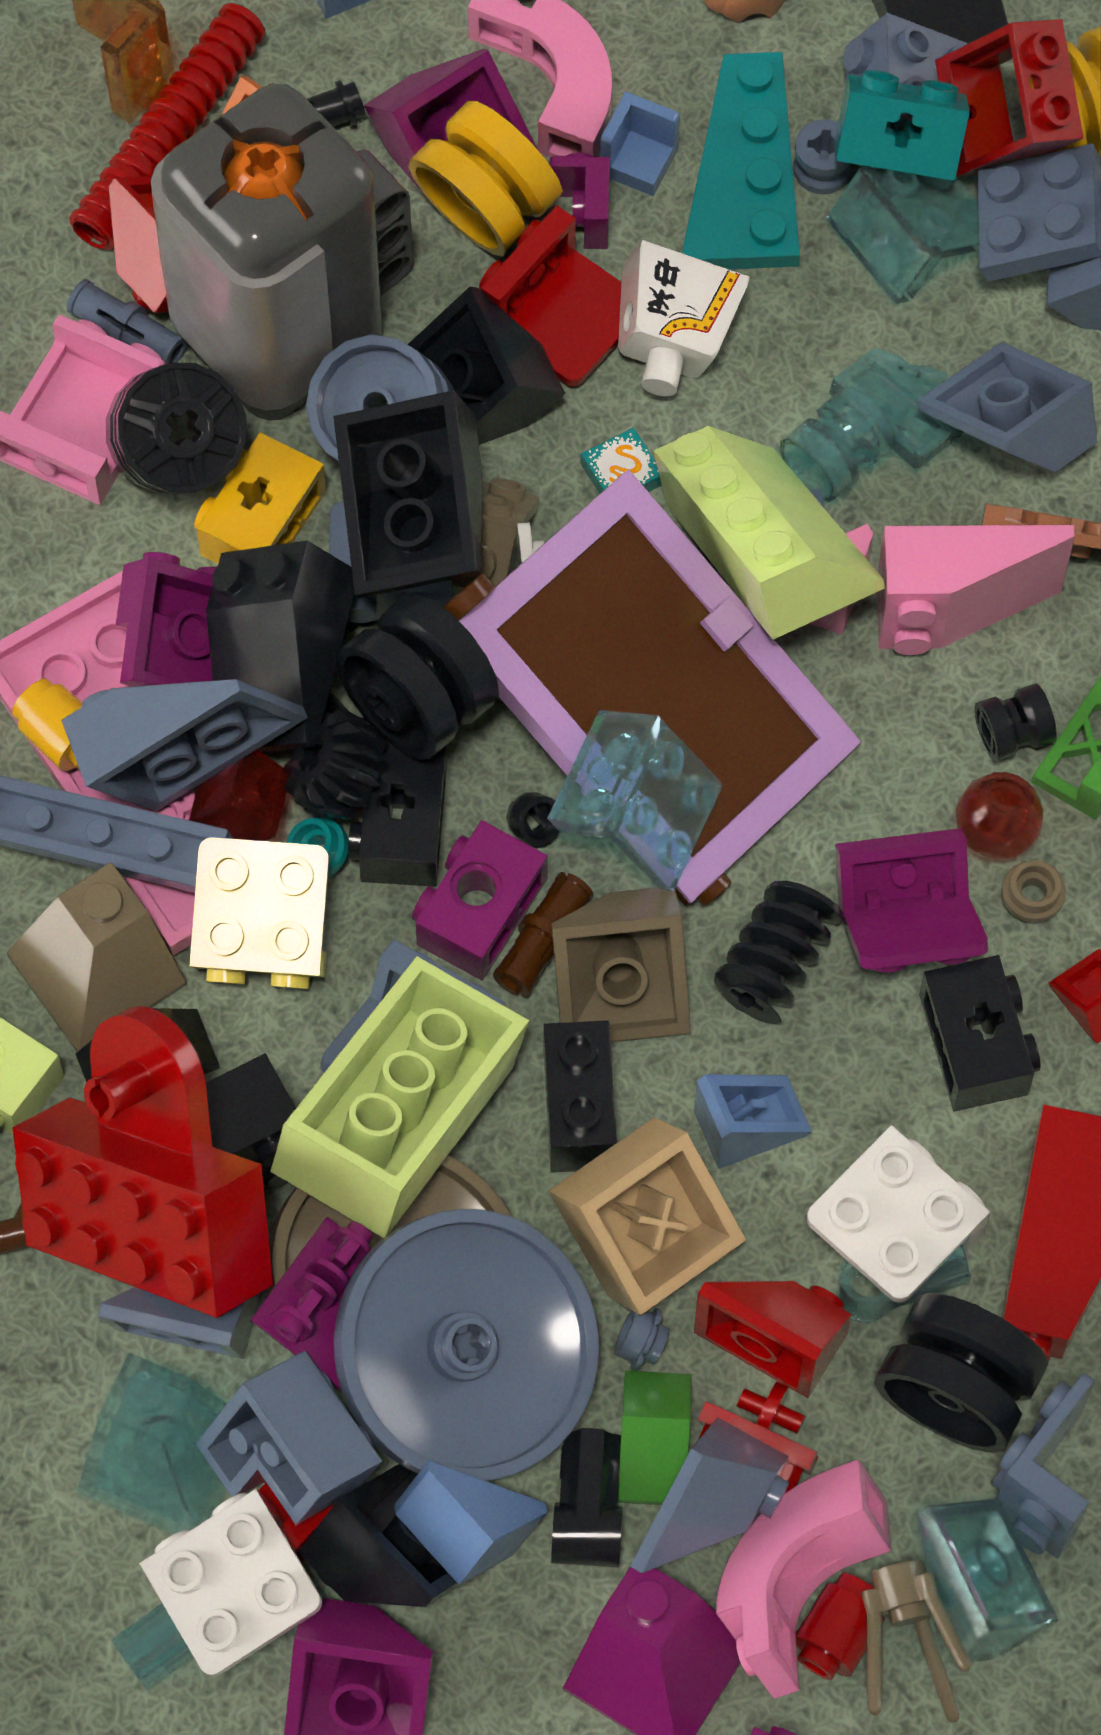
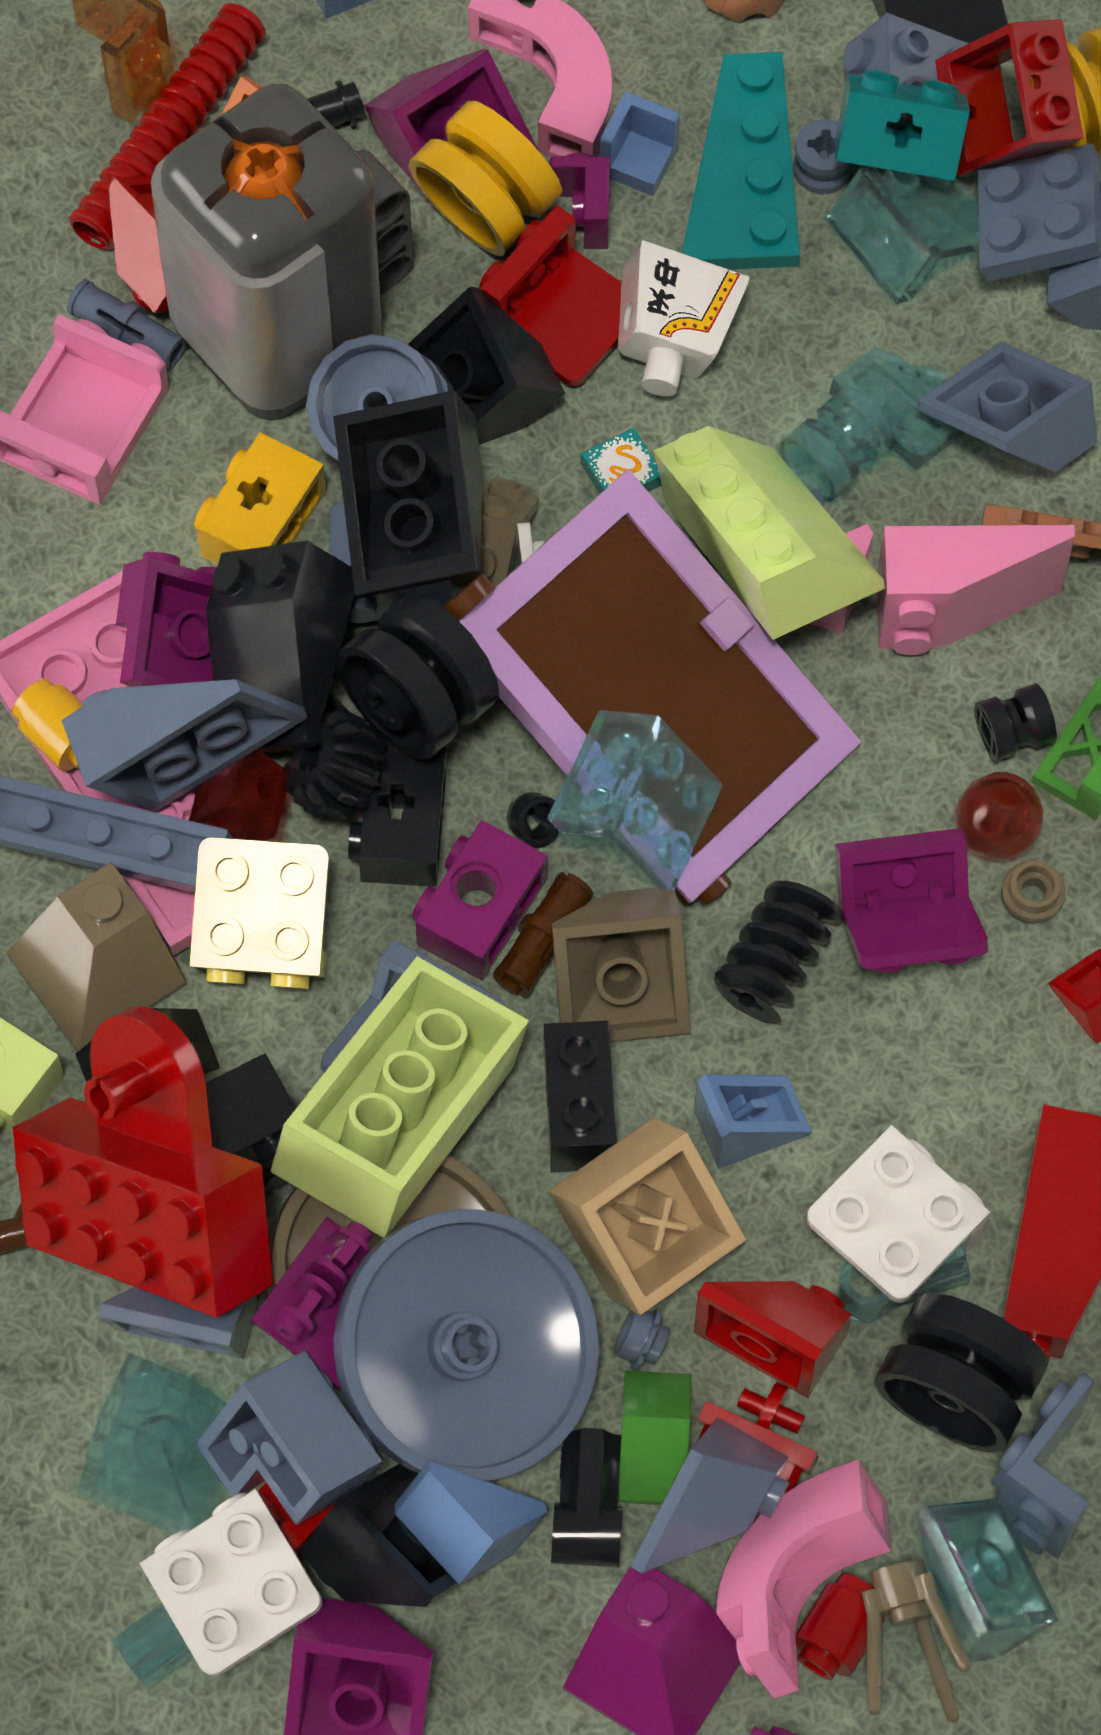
black wheel [106,363,247,494] -> none
teal plate [287,817,349,877] -> none
black brick [919,955,1041,1112] -> none

